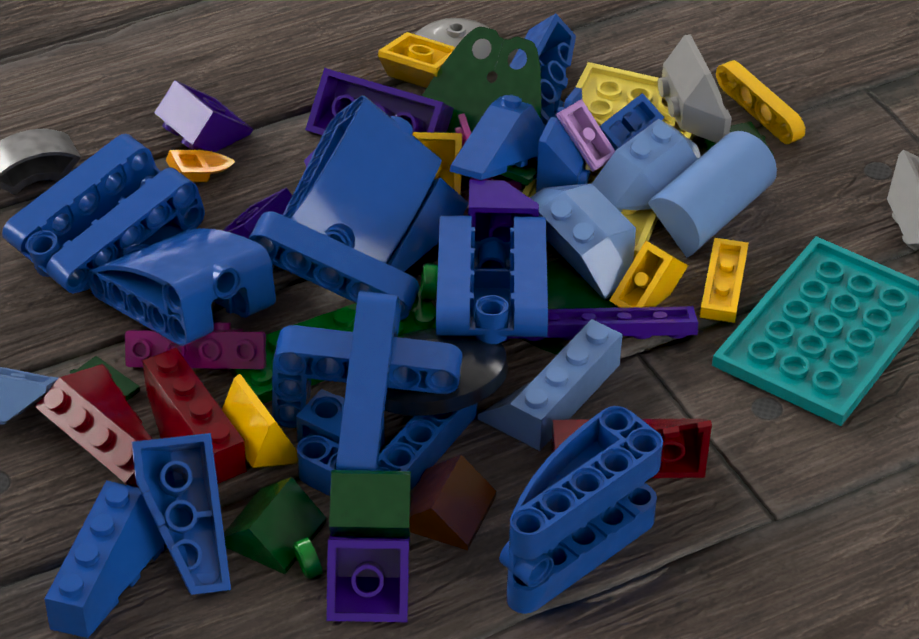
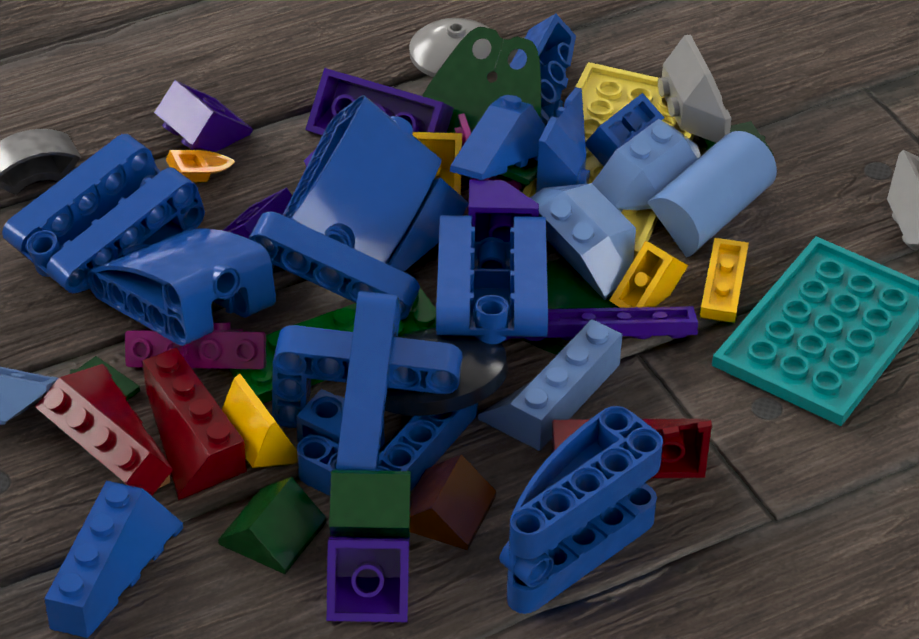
blue wedge [131,433,231,595] -> none
green tile [293,537,323,579] -> none
yellow slope [378,32,455,88] -> none
green tile [420,264,438,300] -> none
lavender slope [556,99,615,172] -> none
yellow beam [716,60,805,144] -> none

